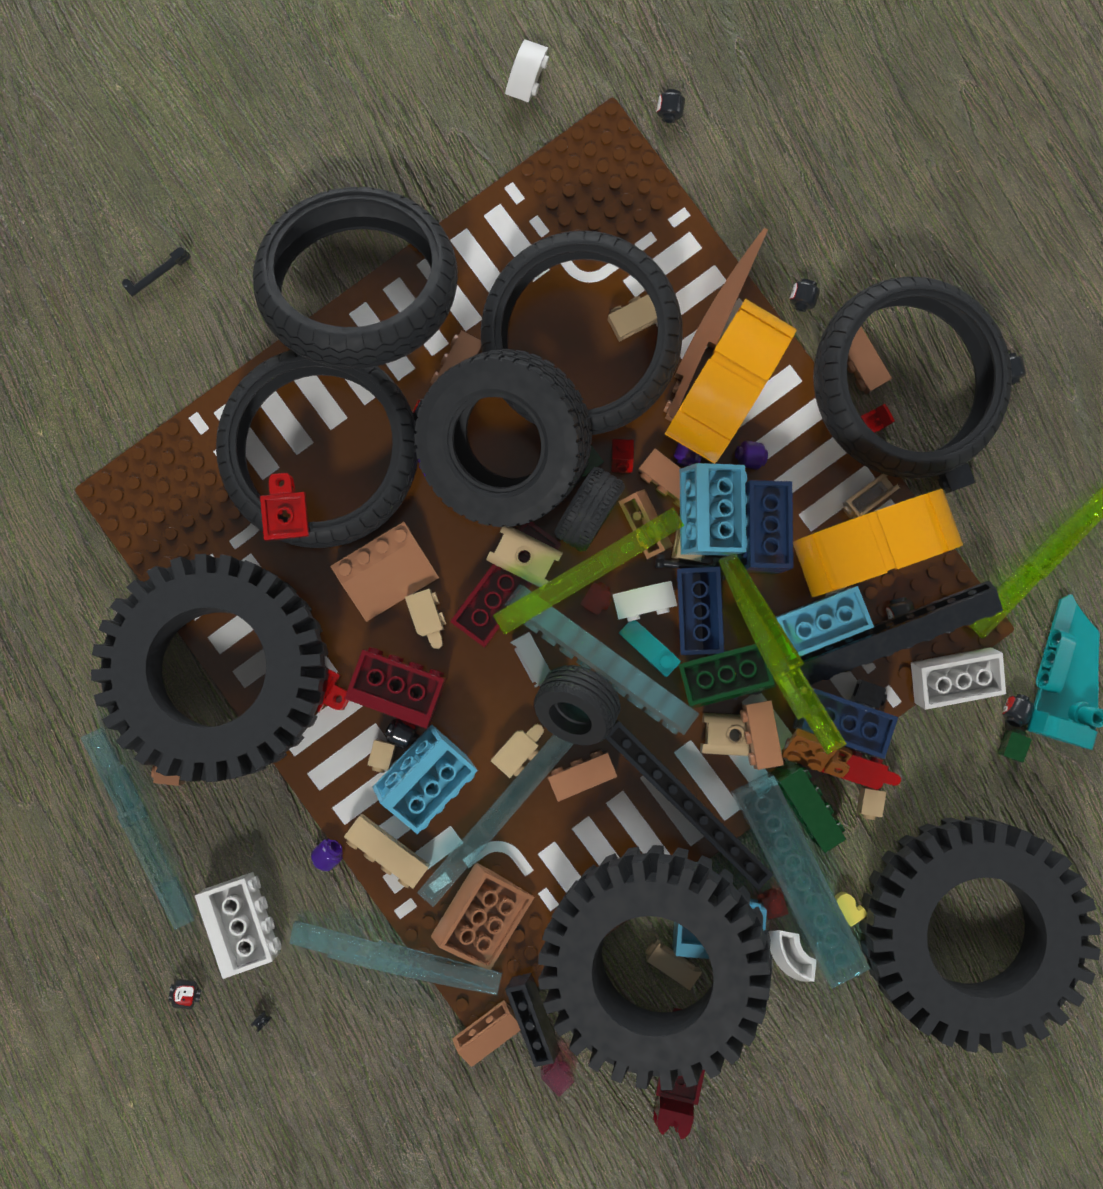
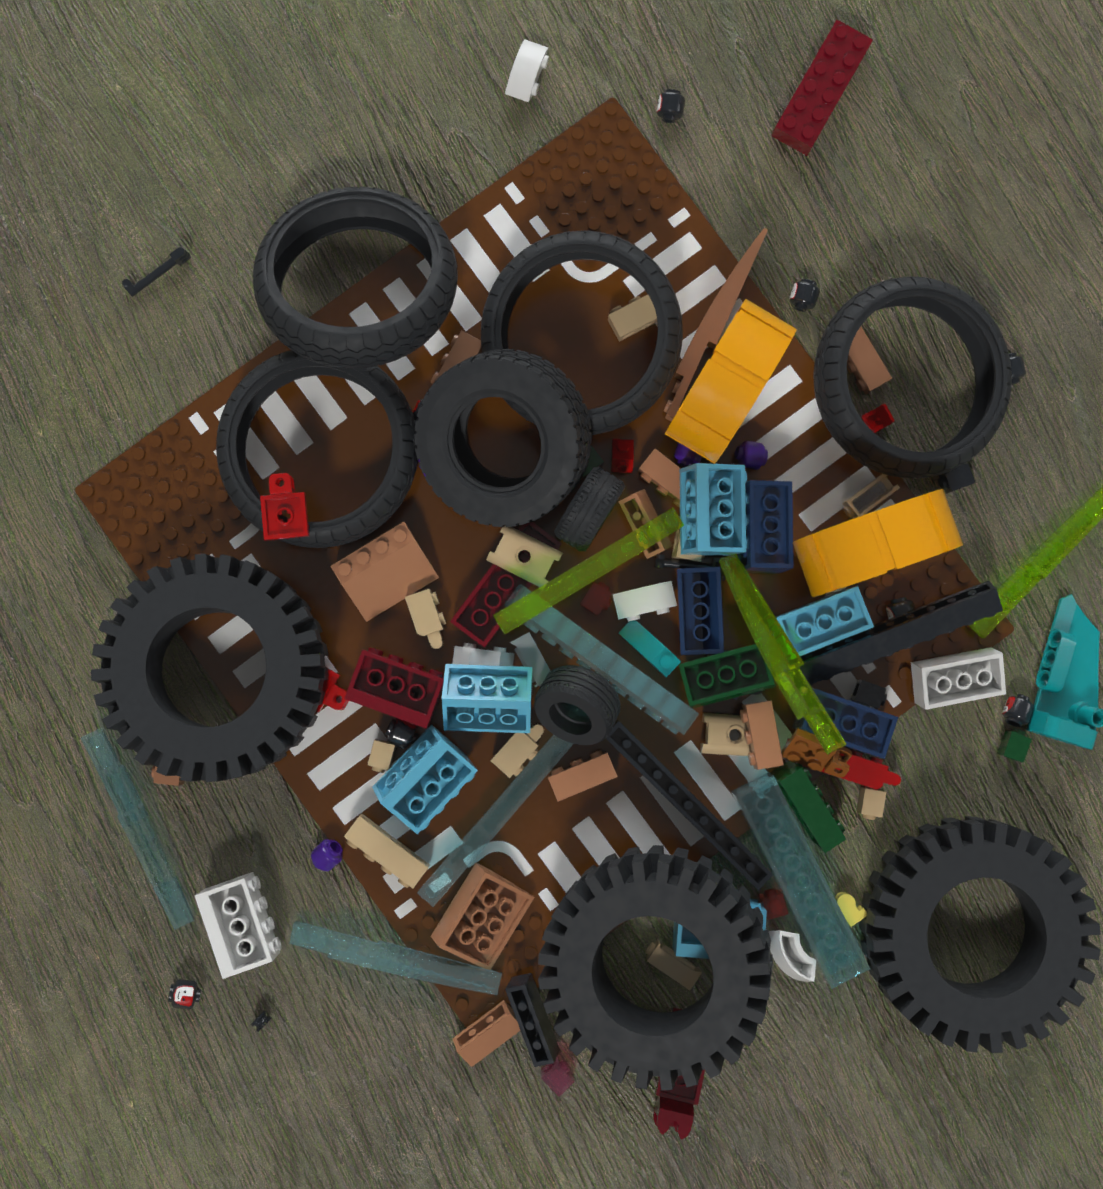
none -> medium azure brick [442,664,532,733]
none -> white brick [452,643,514,666]
none -> dark red brick [771,20,873,156]

